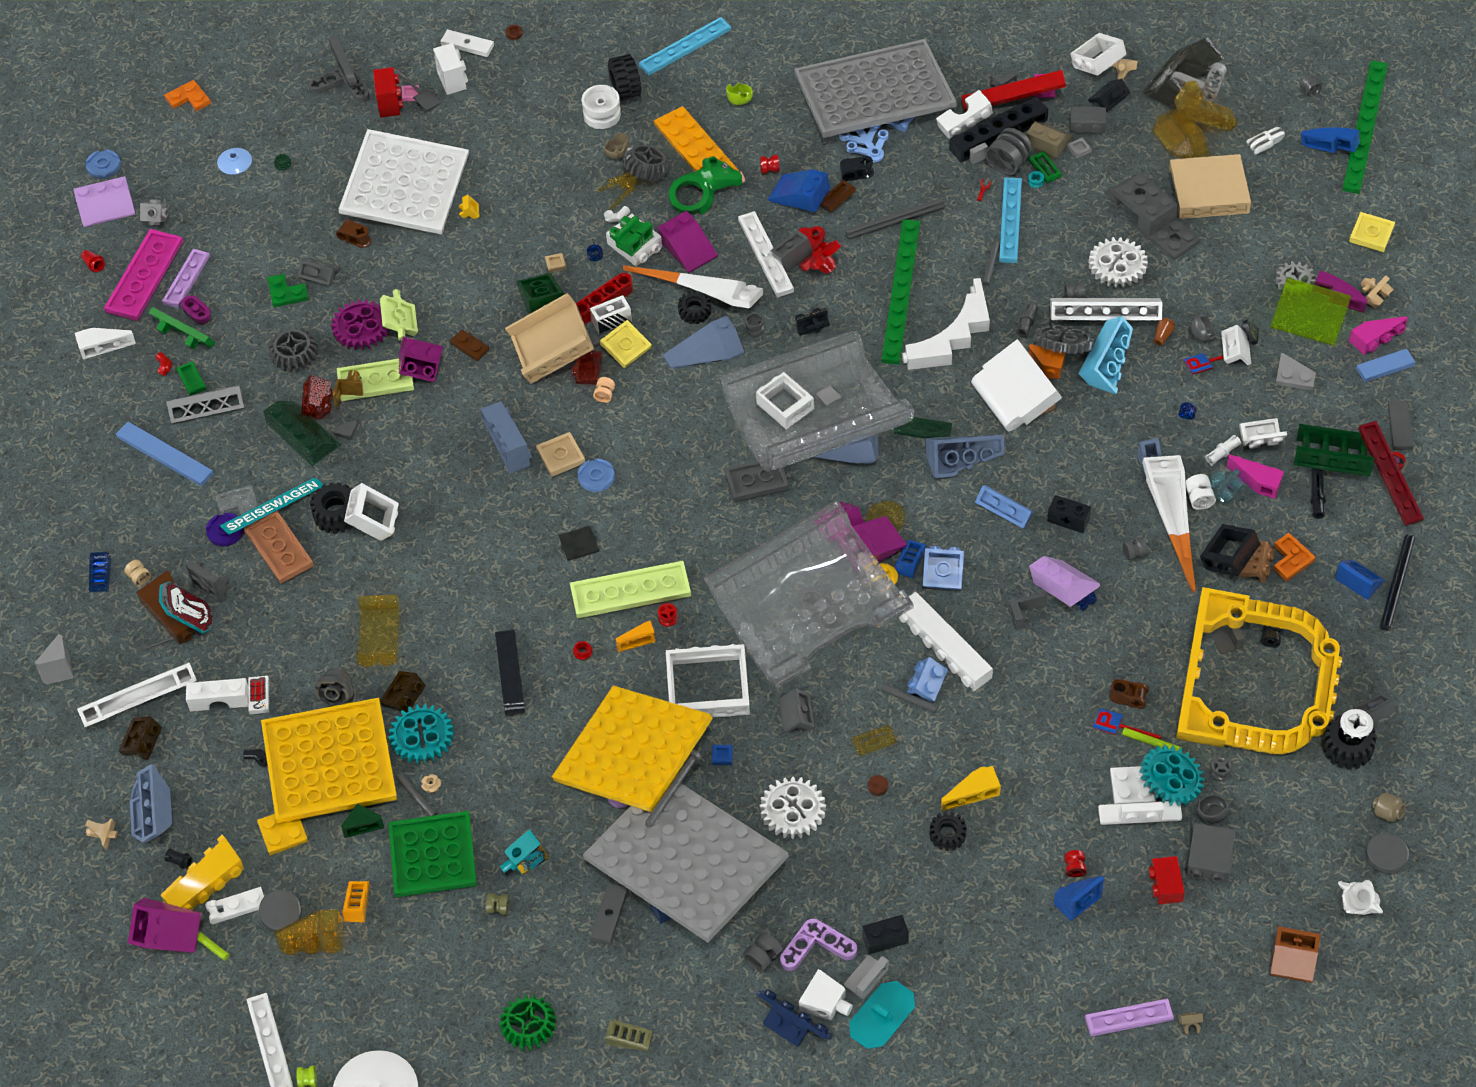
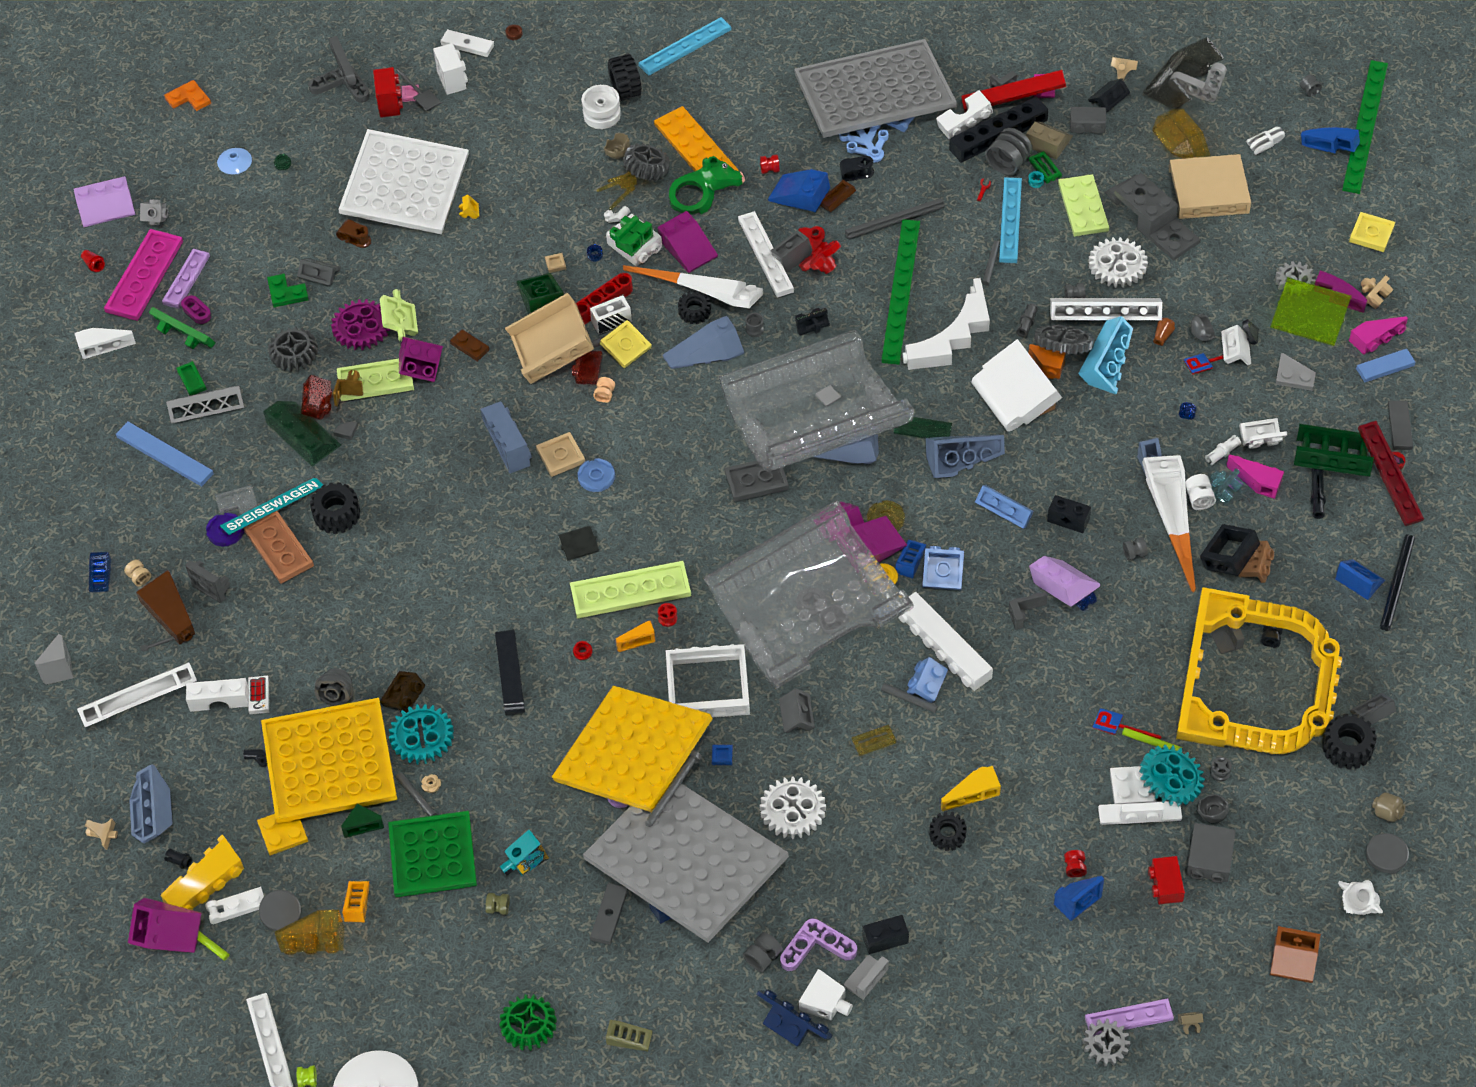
medium blue tile [86,150,121,179] -> none
dark brown bracket [119,716,162,760] -> none
red arm [155,352,172,376] -> none
shield [159,581,213,634] -> none
white window [344,483,399,541] -> none
clear yellow panel [356,595,399,667] -> none
lime hair [726,82,753,105] -> none
white window [756,372,814,429] -> none
teal shield [849,981,915,1049] -> none
copper tile [868,775,888,796] -> none
light grey tile [970,143,988,164] -> none
light grey tile [1067,138,1091,159] -> none
white window [1070,33,1127,76] -> none
reddish brown piece [1109,679,1149,709] -> none
clear yellow beam [1174,81,1237,131] -> none
orange plate [1273,533,1316,582] -> none
white gear [1340,709,1373,739] -> none
none -> yellowish green plate [1058,174,1109,236]
none -> light grey gear [1083,1018,1130,1067]

